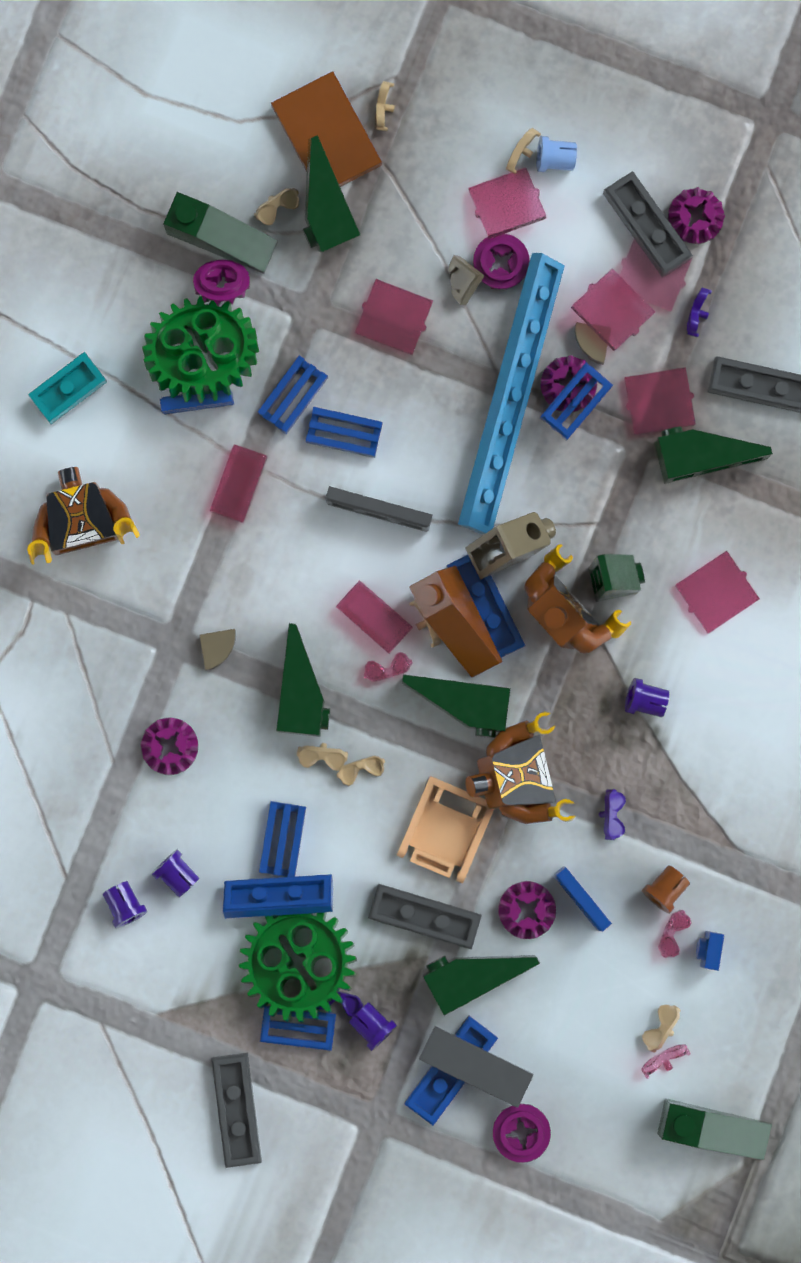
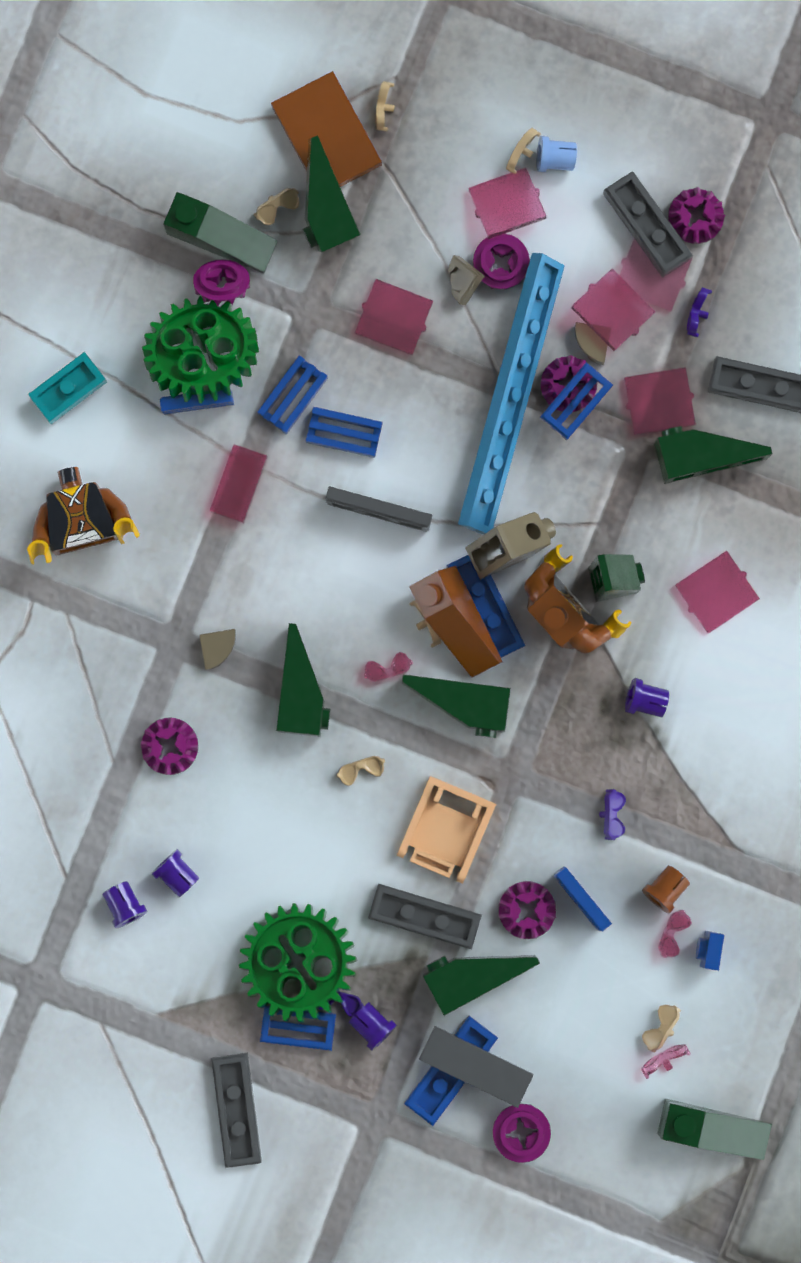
blue tile [223,874,333,919] -> none
blue tile [259,801,306,877] -> none
tan piece [297,743,348,771] -> none
clear pink tile [336,580,413,654] -> none
torso [465,711,576,824] -> none

